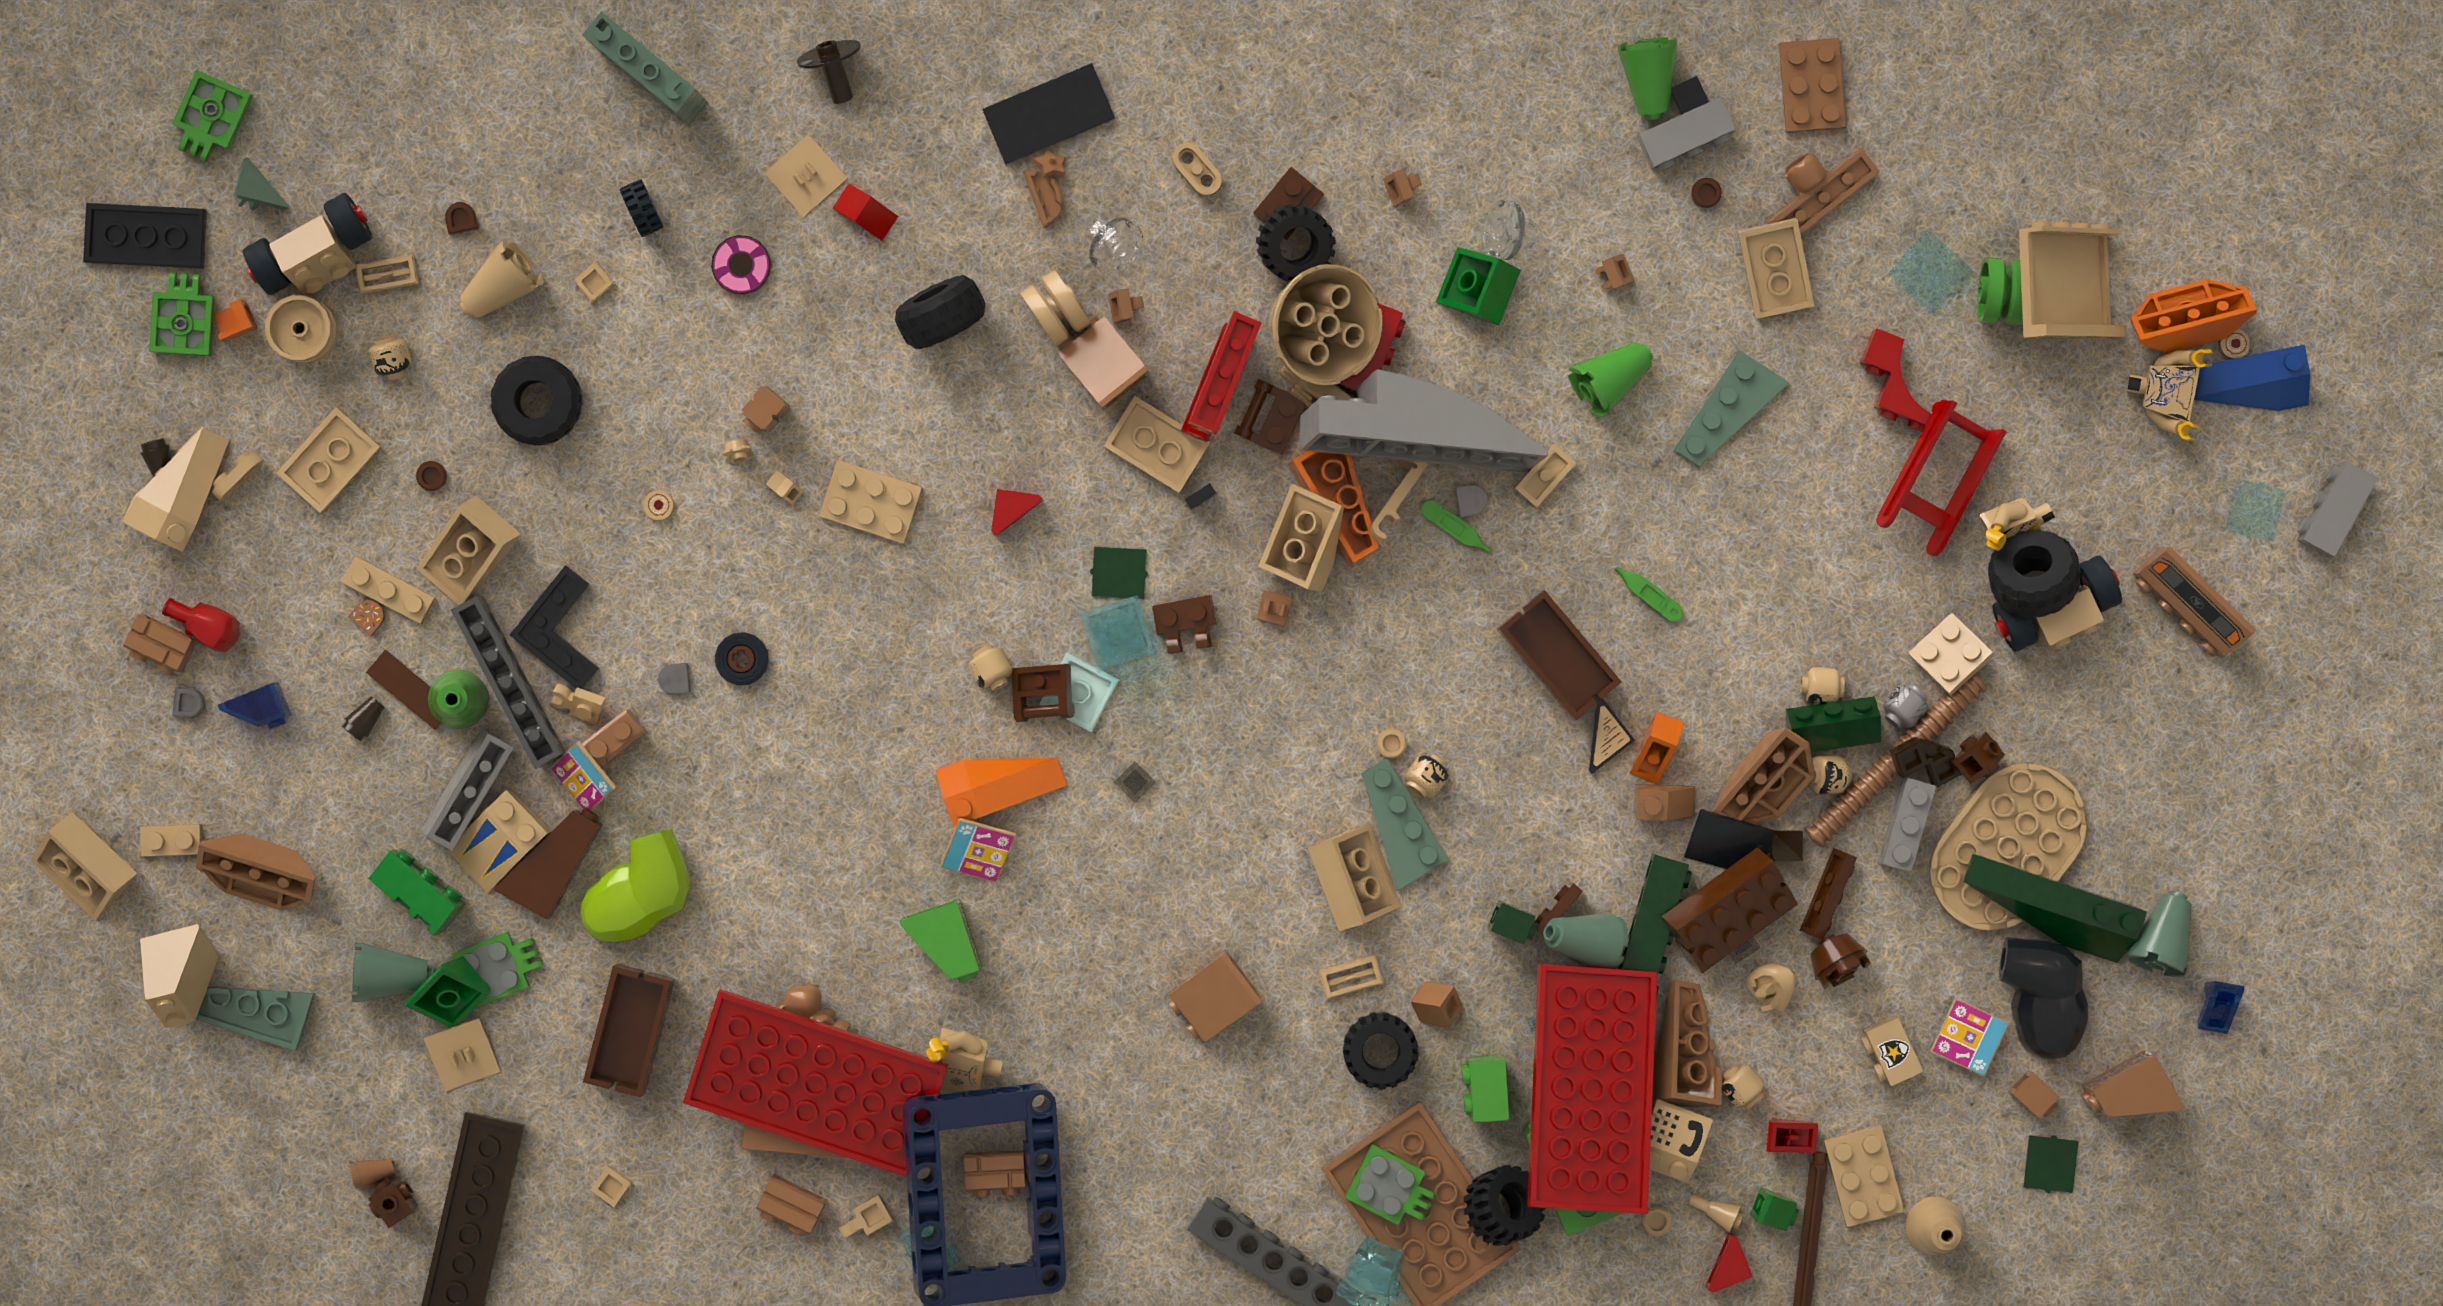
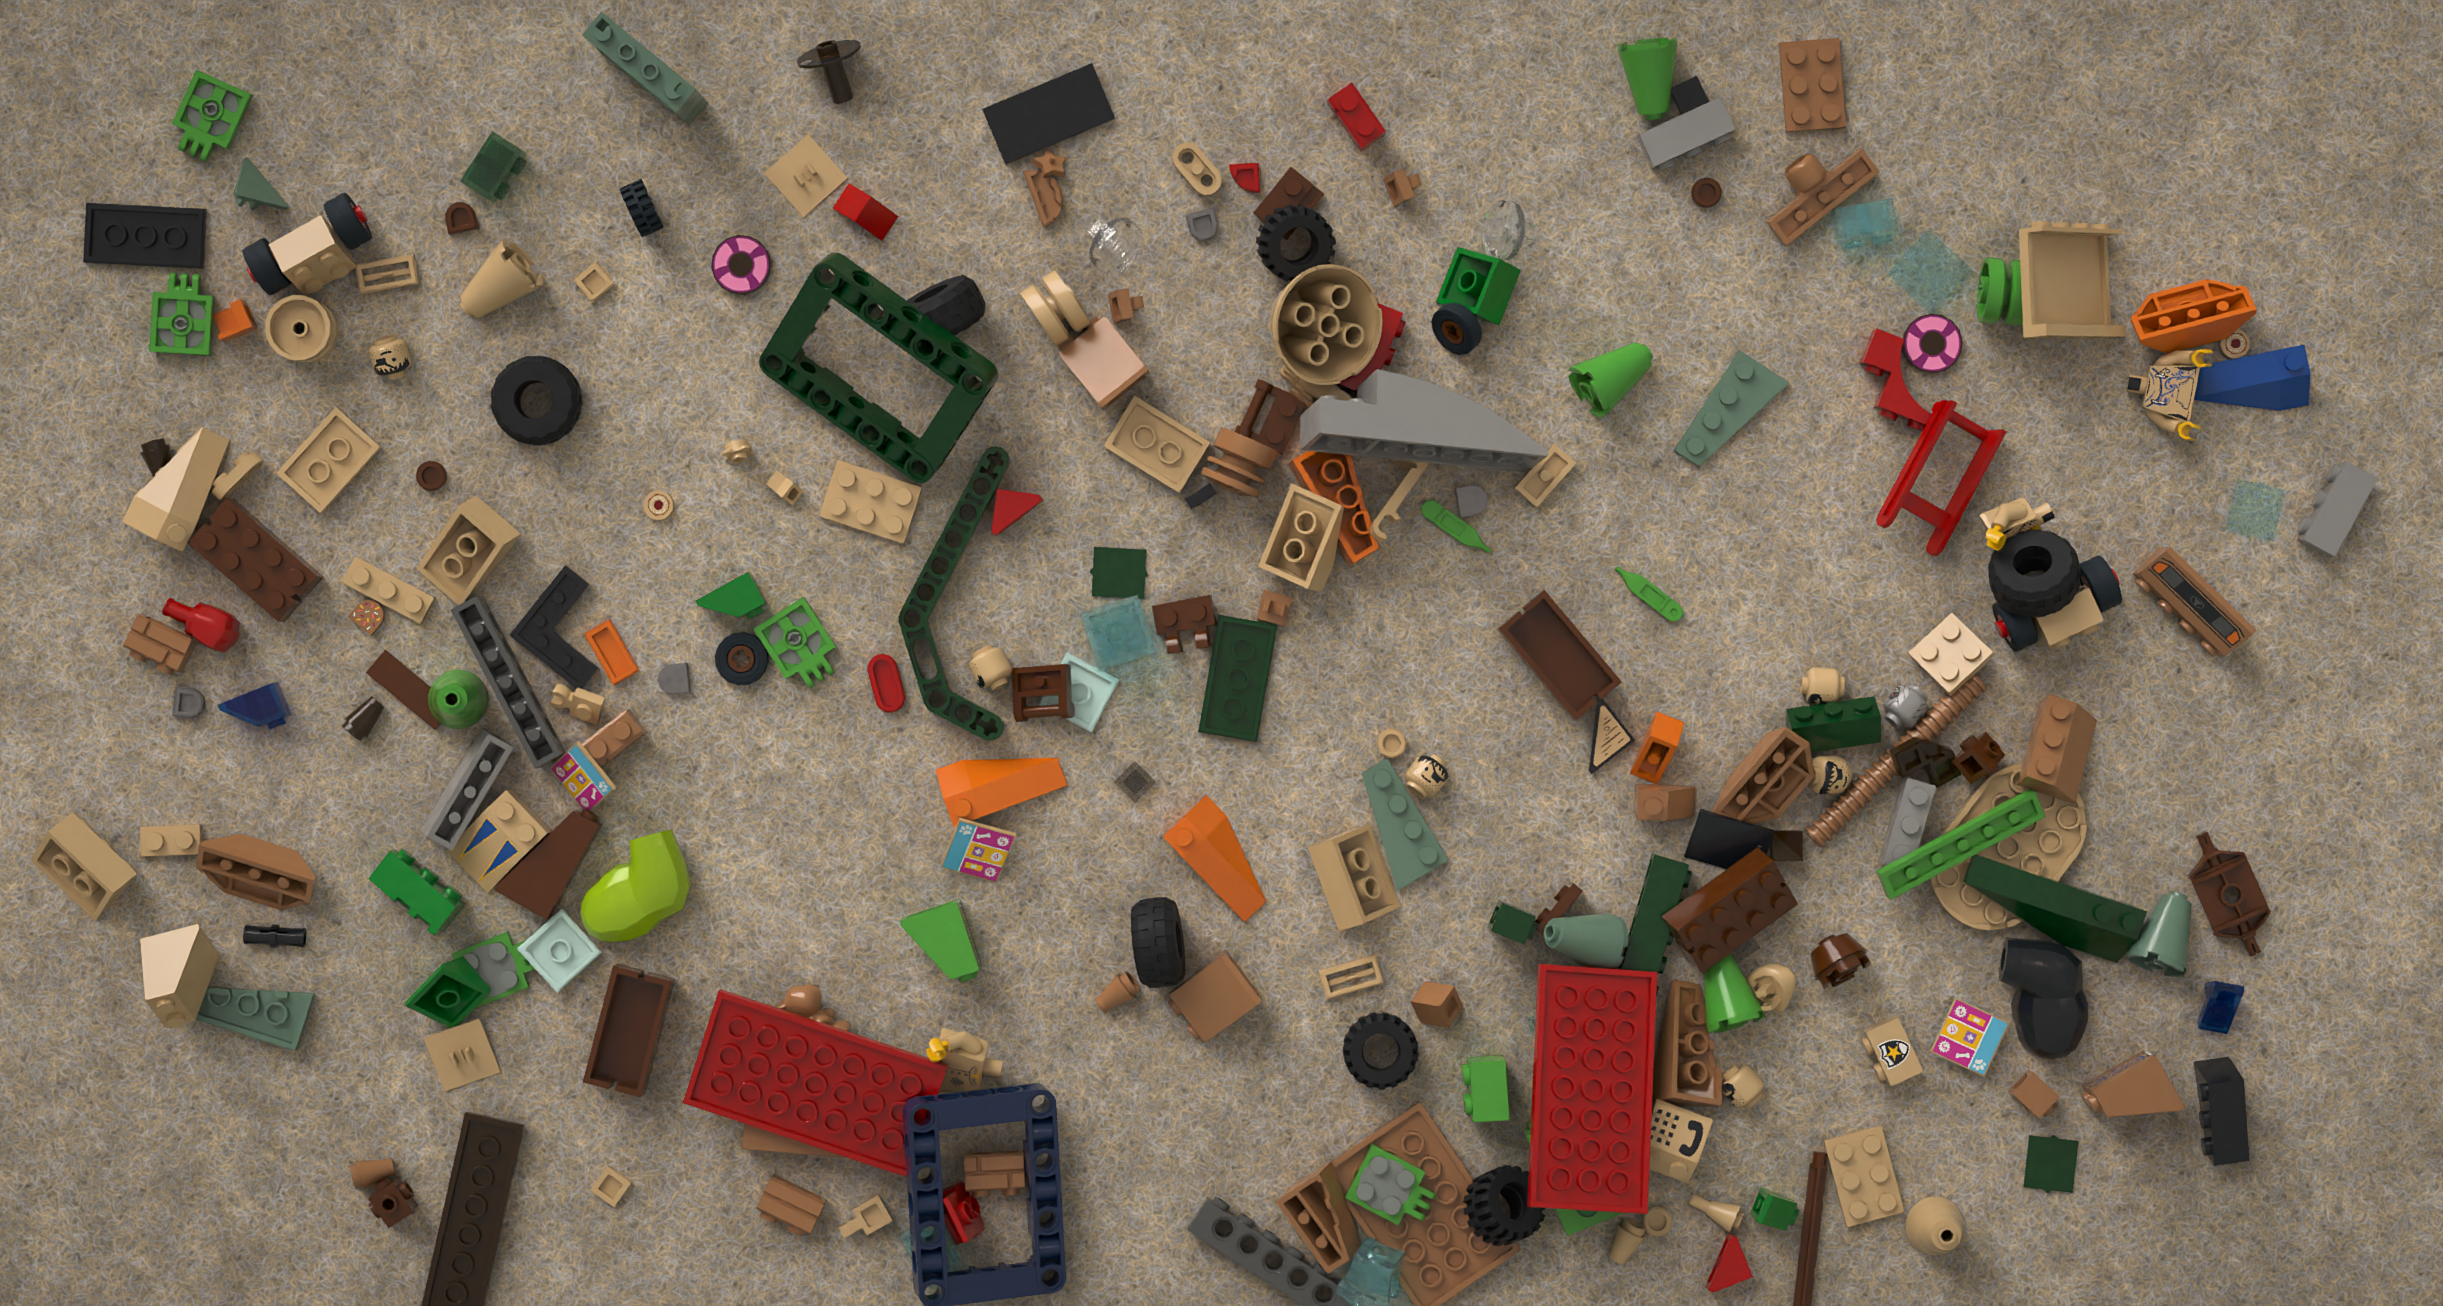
sand green cone [352,942,433,1002] -> none
medium nougat brick [742,386,790,434] -> none
red fence [1181,311,1262,442] -> none
medium nougat tile [1595,254,1635,289] -> none
tan plate [1738,218,1815,319] -> none
red slope [1766,1118,1818,1153] -> none
reddish brown plate [1800,848,1857,940] -> none
none -> reddish brown piece [188,498,324,622]
none -> black pin [243,924,306,948]
none -> clear green brick [460,131,527,203]
none -> light aqua tile [517,909,602,993]
none -> orange tile [584,619,640,686]
none -> green slope [696,572,768,620]
none -> bright green piece [753,597,836,688]
none -> dark green beam [759,252,998,483]
none -> red tile [867,654,905,713]
none -> dark green beam [898,446,1010,741]
none -> red piece [943,1181,985,1245]
none -> medium nougat cone [1095,972,1141,1013]
none -> black tyre [1131,897,1186,988]
none -> orange wedge [1163,795,1266,922]
none -> flat silver tile [1185,207,1218,241]
none -> dark green tile [1198,615,1277,742]
none -> medium nougat wheel [1201,427,1278,498]
none -> red tile [1229,163,1260,193]
none -> medium nougat wedge [1275,1160,1362,1274]
none -> red brick [1327,83,1386,152]
none -> black bush [1431,302,1482,355]
none -> tan cone [1609,1218,1646,1265]
none -> bright green cone [1703,953,1766,1034]
none -> clear light blue brick [1830,198,1899,250]
none -> bright green plate [1876,789,2045,900]
none -> tile [1902,314,1963,374]
none -> medium nougat slope [2017,694,2097,804]
none -> reddish brown plate [2187,832,2271,956]
none -> black wedge [2193,1056,2250,1166]

